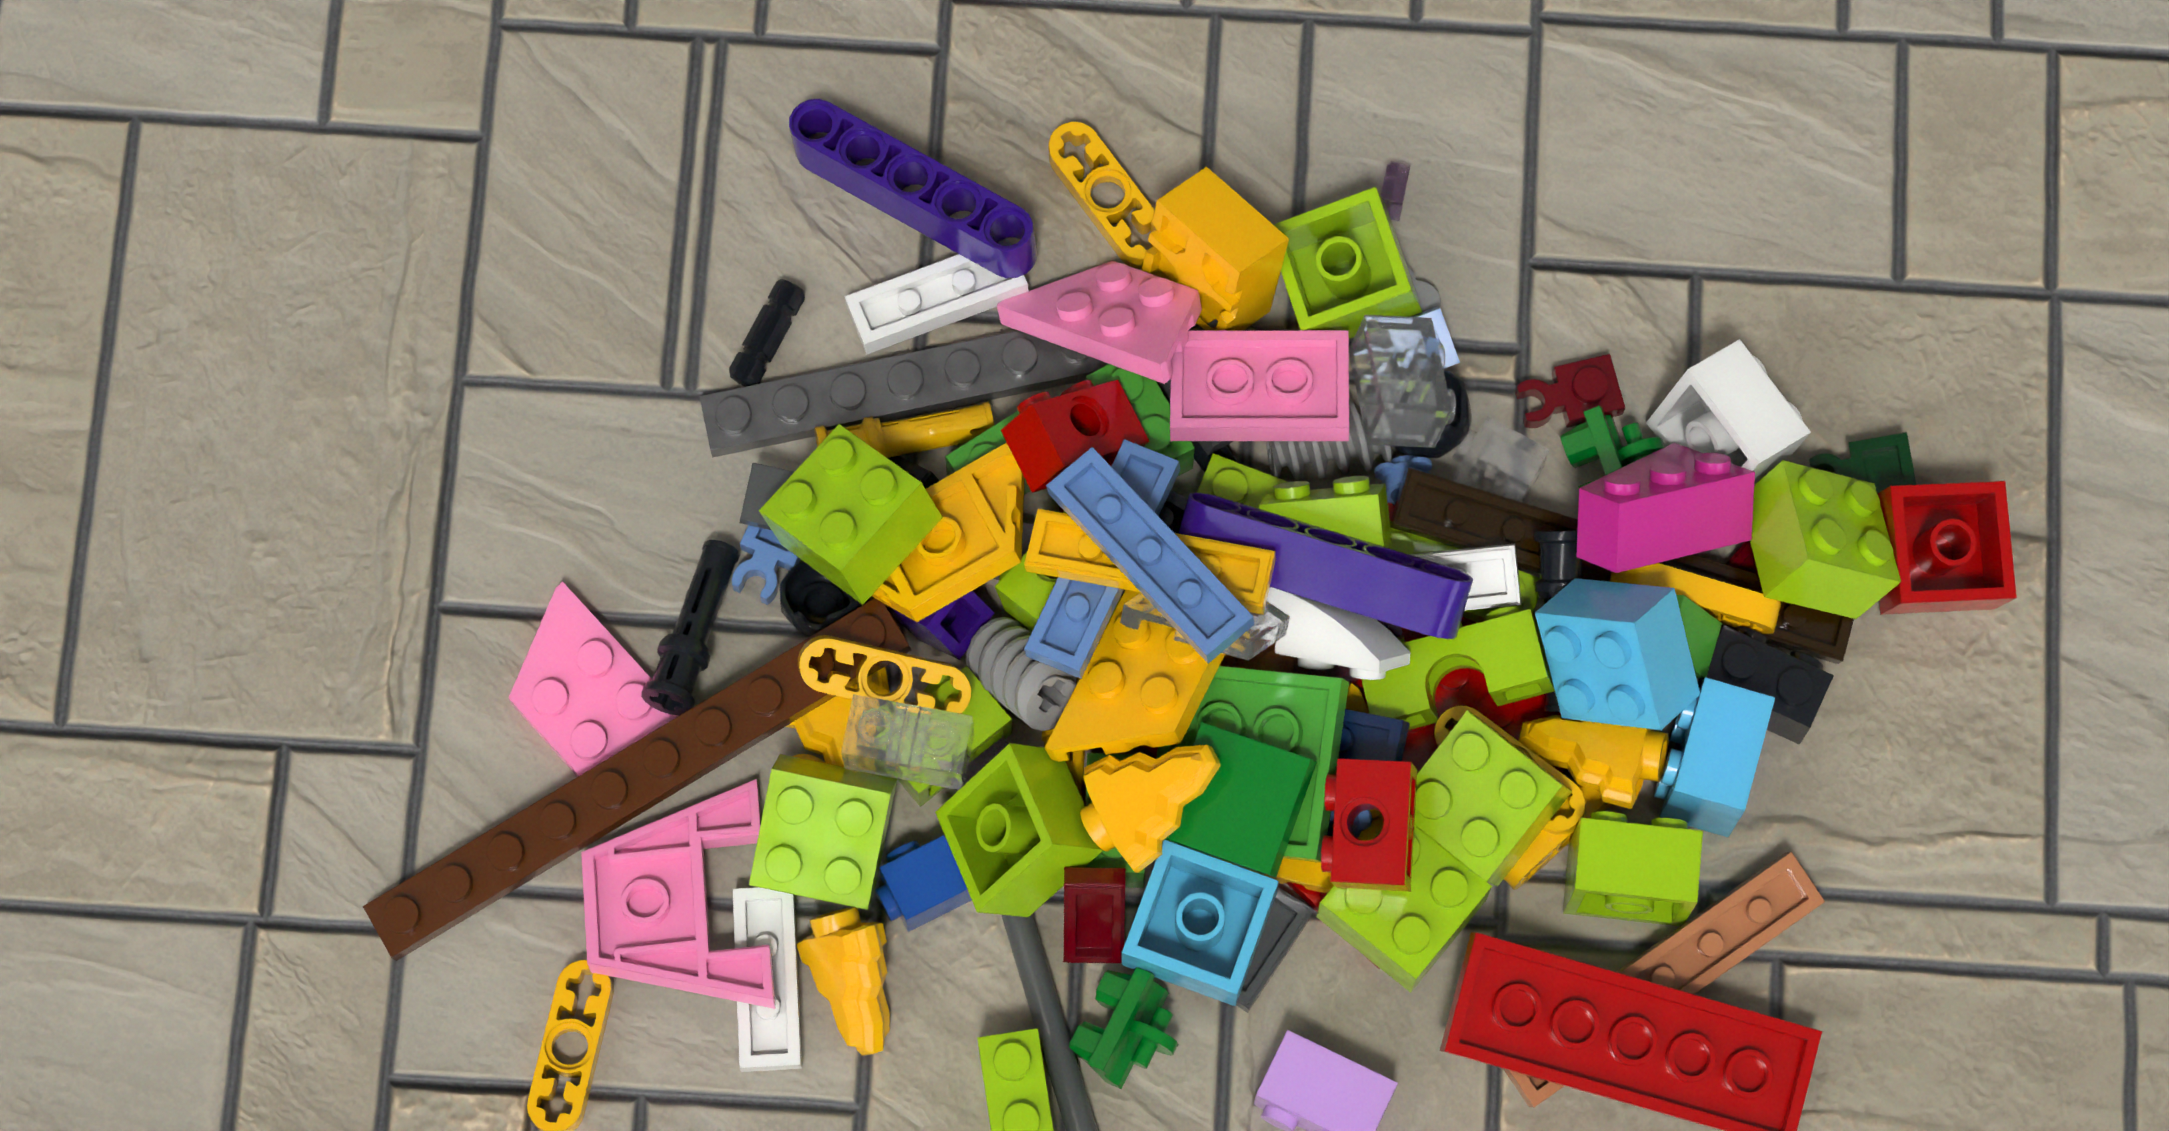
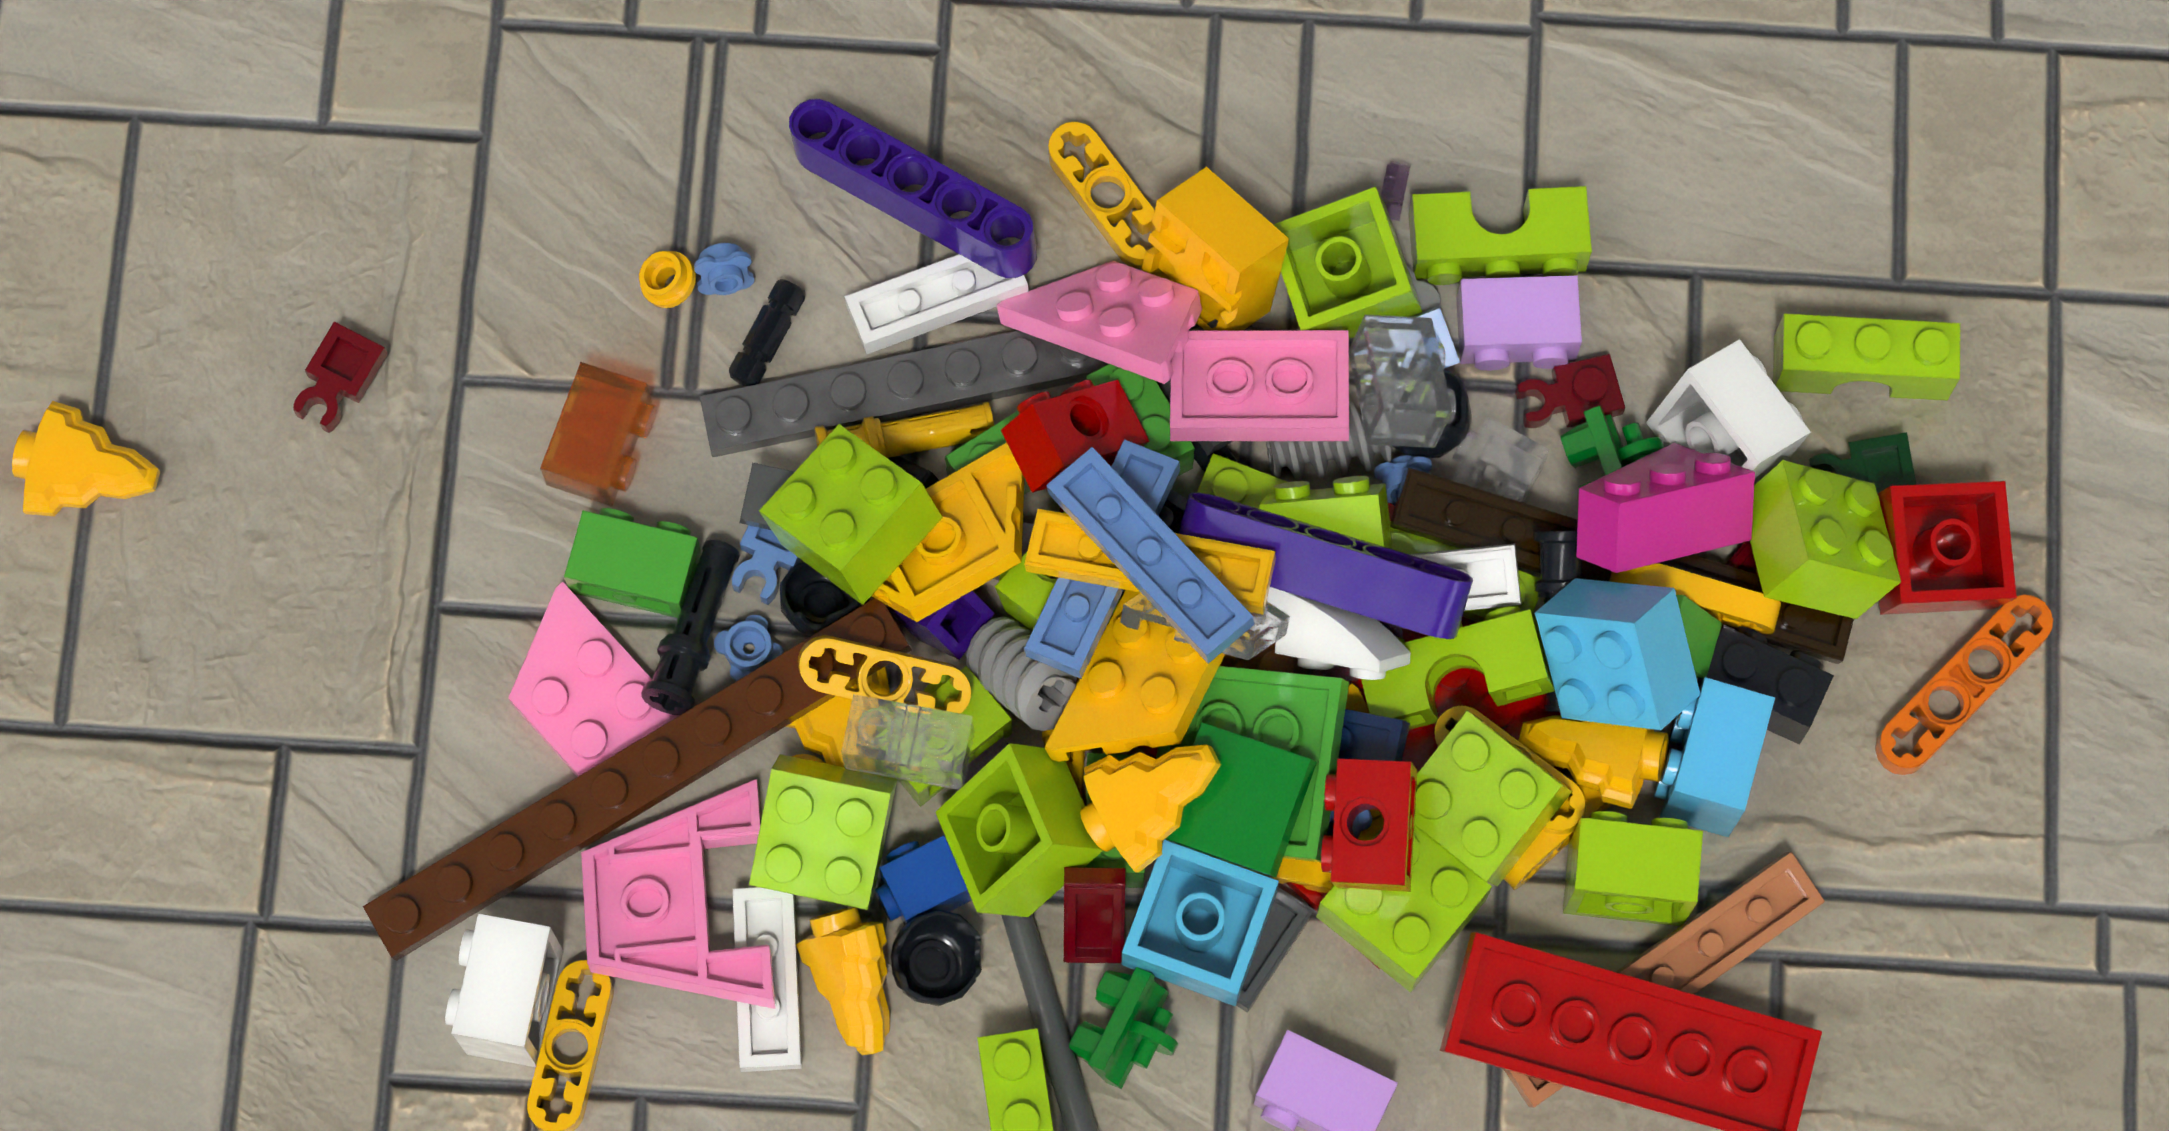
none -> yellow rock [12,401,160,517]
none -> dark red plate [293,322,388,433]
none -> white brick [445,914,563,1067]
none -> clear orange brick [540,362,657,506]
none -> bright green brick [564,508,702,618]
none -> yellow plate [639,251,696,308]
none -> medium blue plate [694,243,755,295]
none -> medium blue plate [714,615,784,681]
none -> black hair [890,910,982,1006]
none -> lime arch [1408,186,1592,285]
none -> lavender brick [1456,276,1582,371]
none -> lime arch [1773,314,1960,401]
none -> orange beam [1875,594,2053,775]

